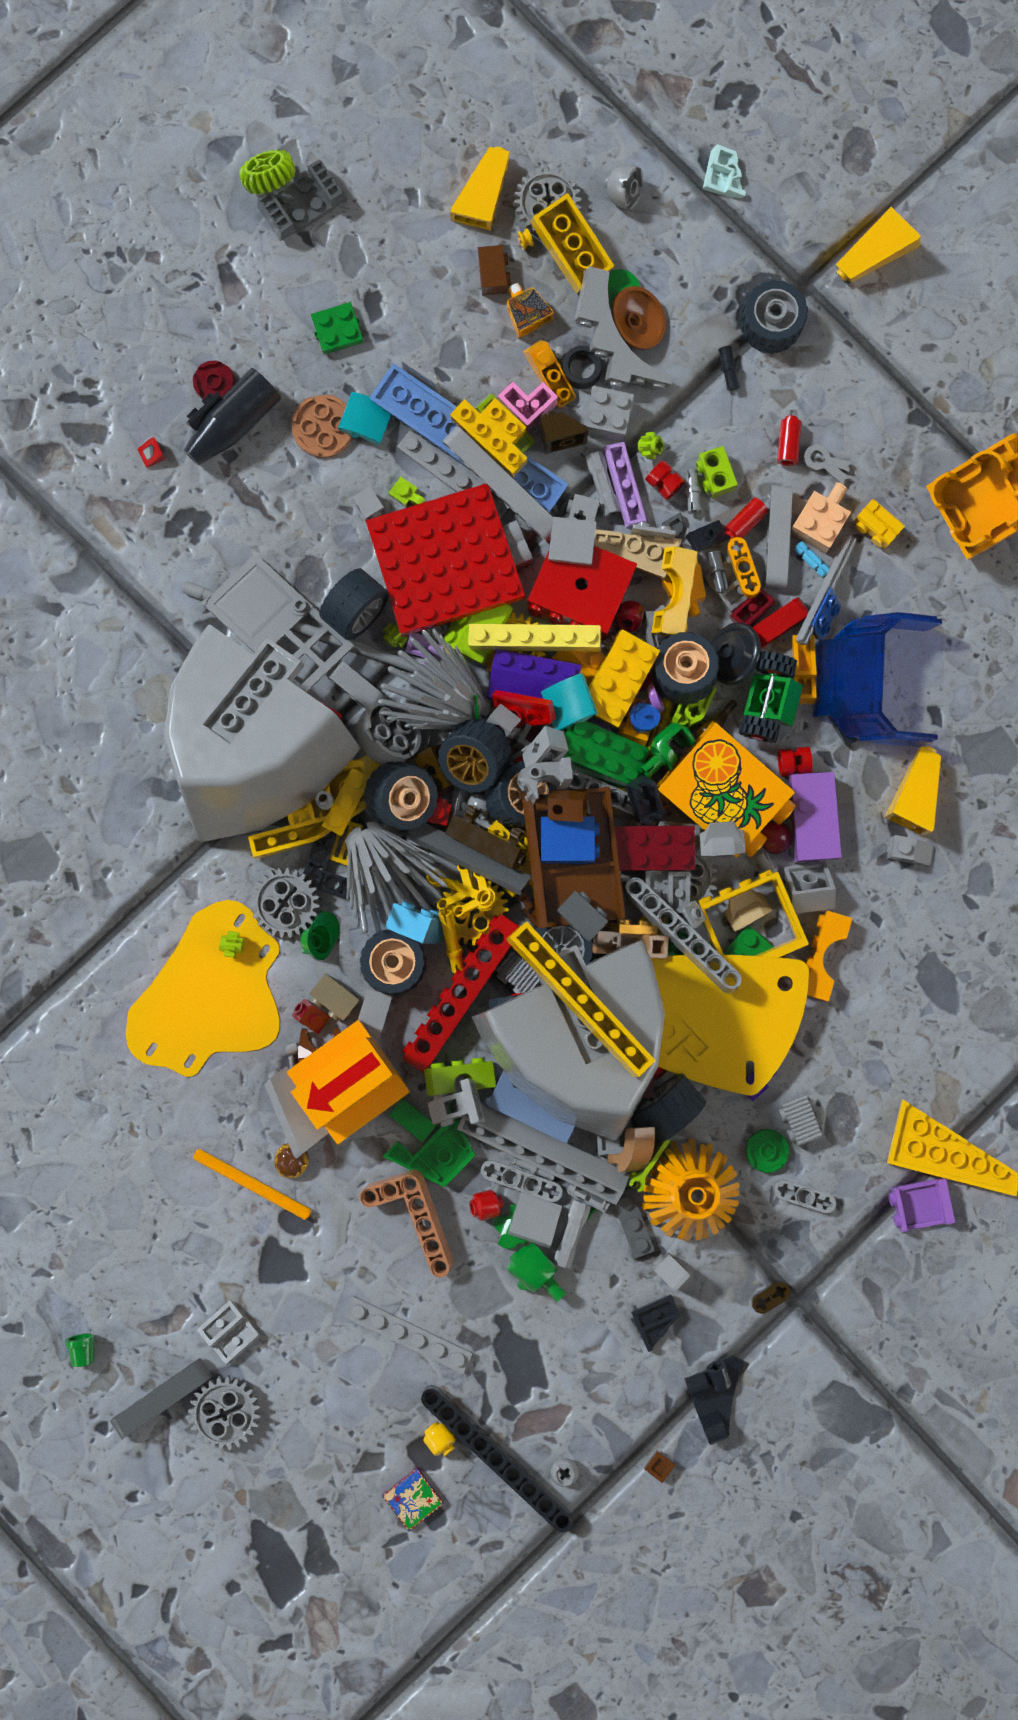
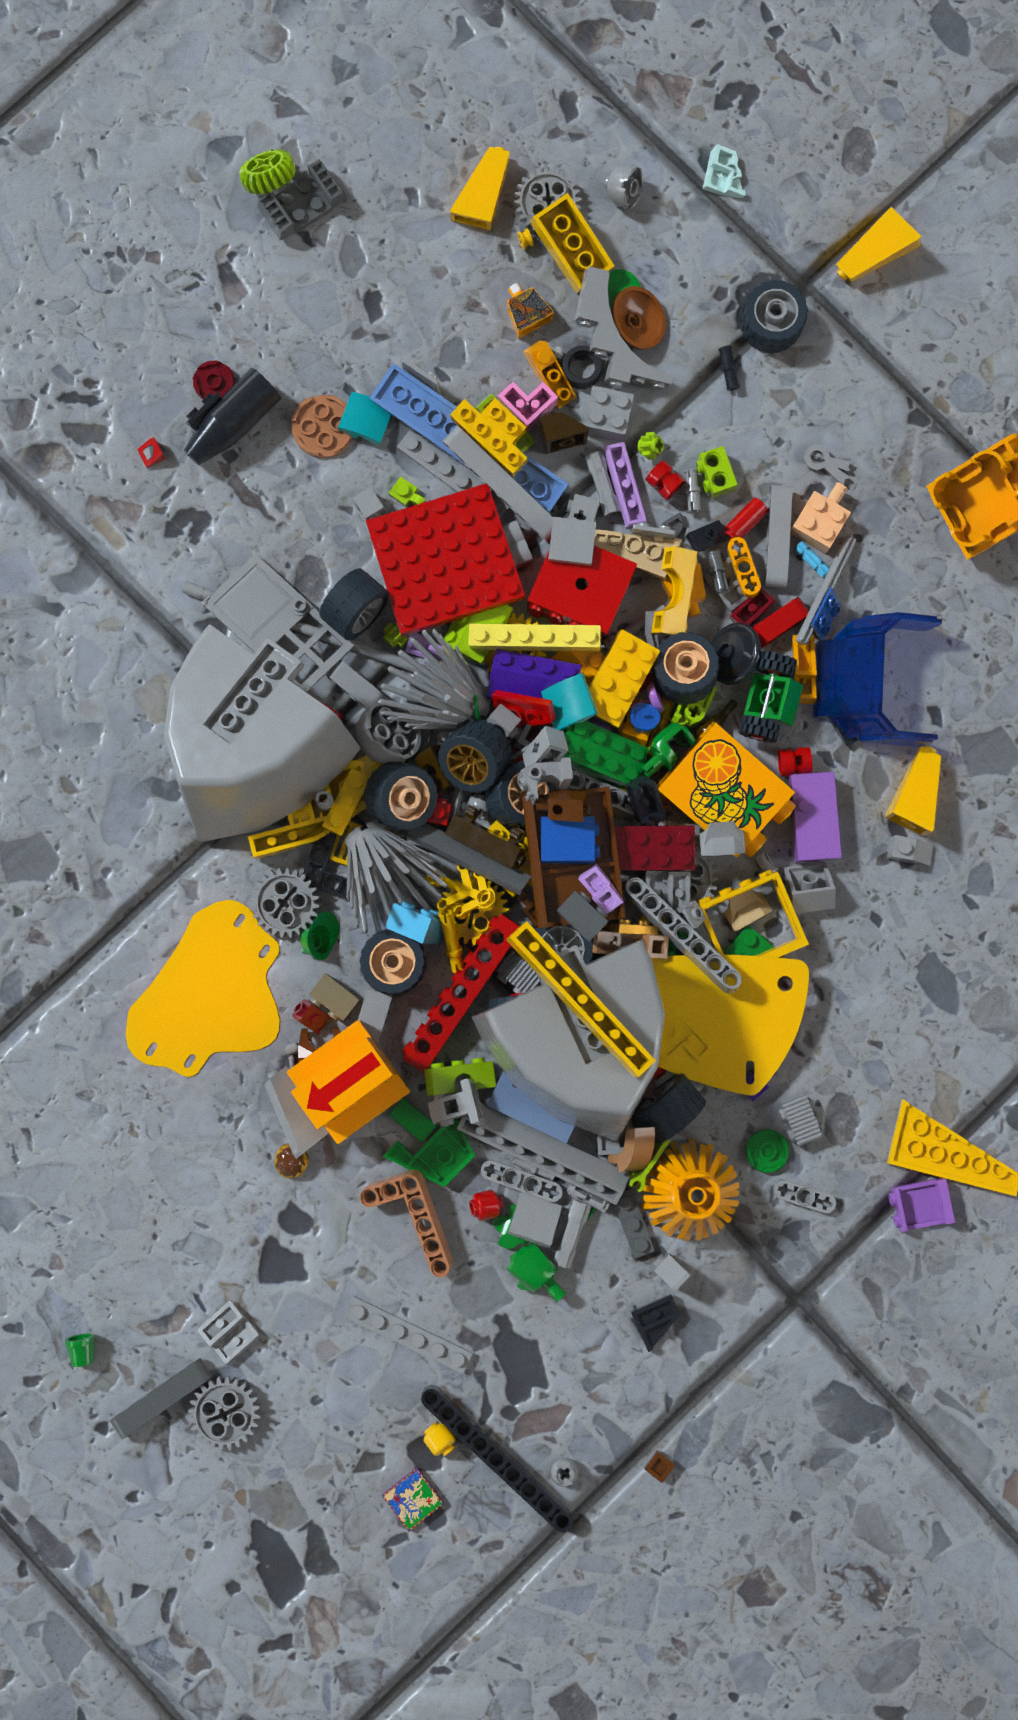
light orange axle [193,1149,311,1220] -> none
lime gear [219,931,244,958] -> none
green plate [311,302,364,355] -> none
reddish brown brick [478,245,511,296] -> none
dark red head [615,600,645,632] -> none
black panel [684,1355,744,1445] -> none
dark brown beam [751,1281,790,1314] -> none
dark red hair [760,820,792,854] -> none
red brick [777,415,802,466] -> none
light orange arch [805,911,852,1002] -> none
yellow brick [853,499,905,549] -> none
none -> lavender slope [579,864,623,914]

